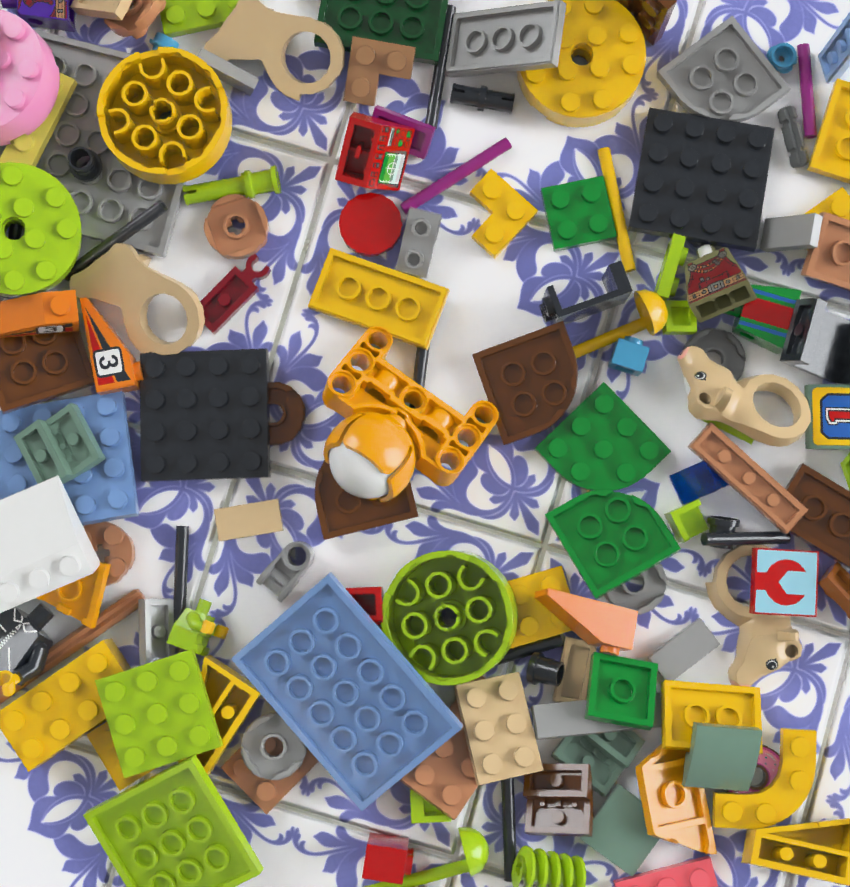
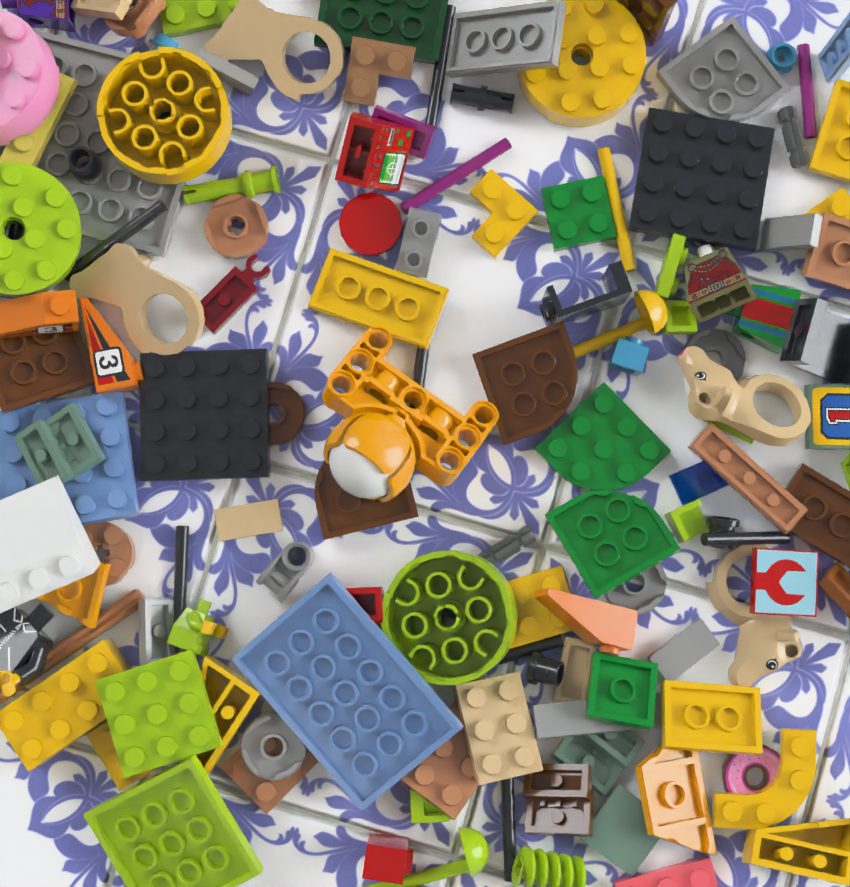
sand green slope [682,722,762,791] -> none
none -> dark grey axle [477,526,536,566]

